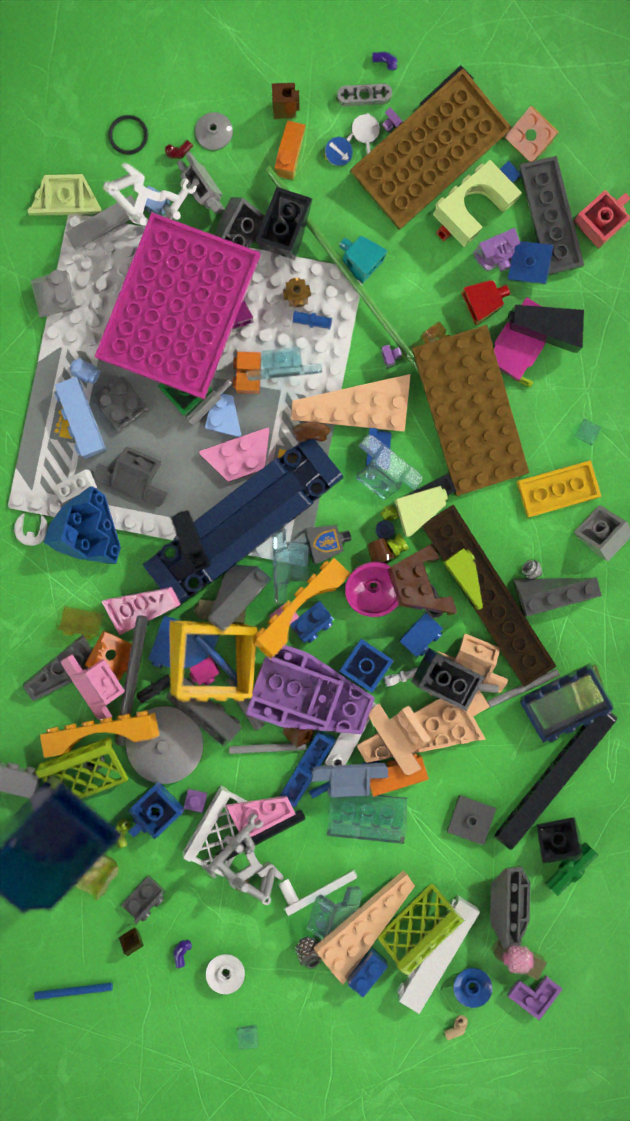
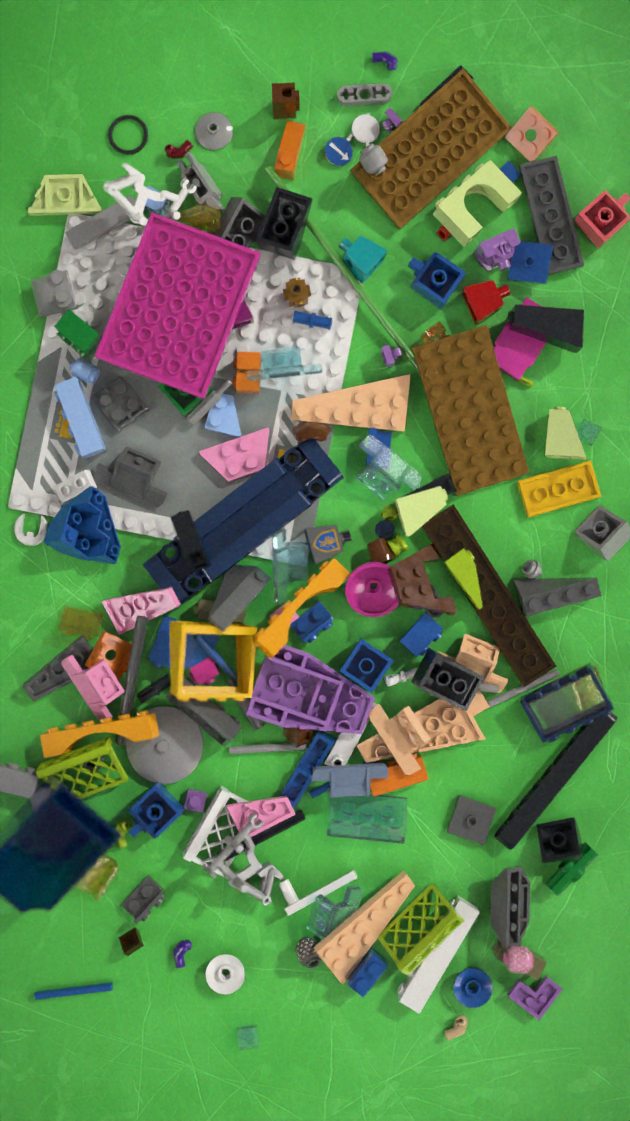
none -> green brick [54,309,102,360]
none -> clear yellow bracket [178,204,220,233]
none -> light grey head [359,144,388,175]
none -> blue hinge [408,252,466,310]
none -> yellowish green slope [545,407,586,460]

